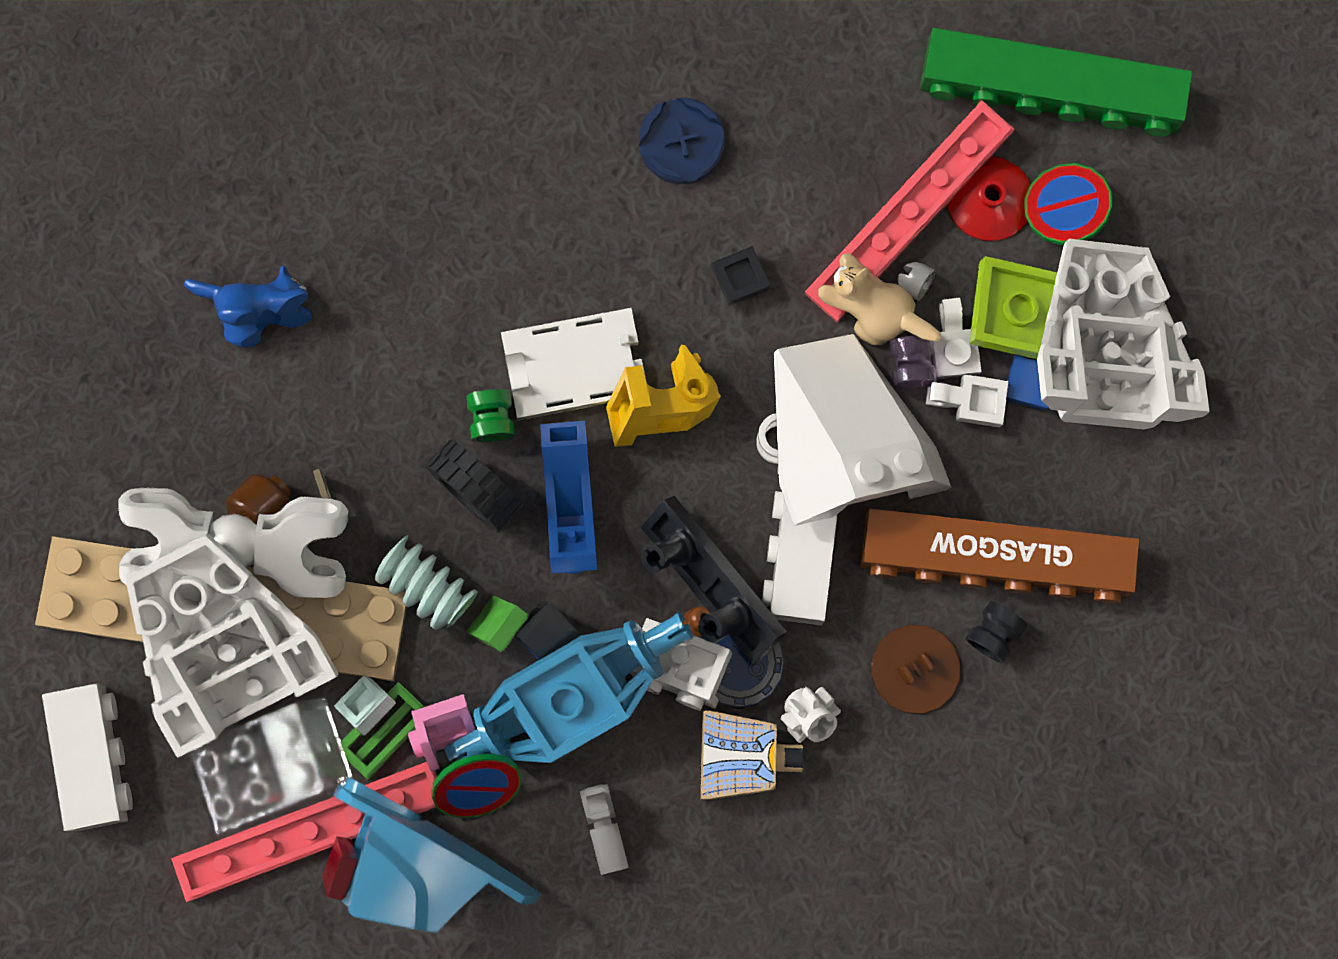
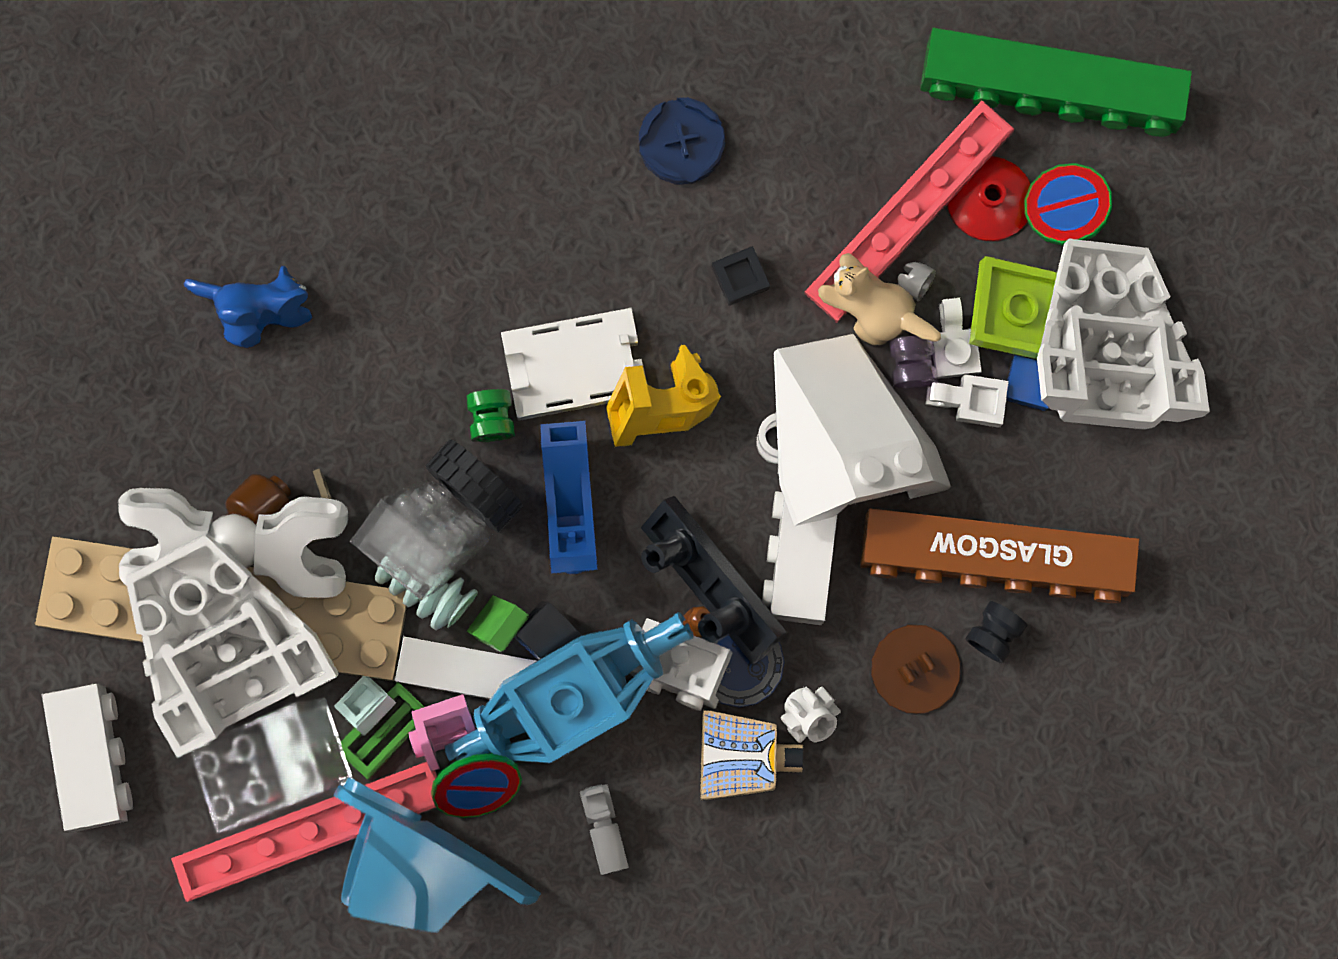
dark red tile [322,836,359,901] -> none
none -> clear slope [350,480,494,600]
none -> white tile [395,636,537,699]

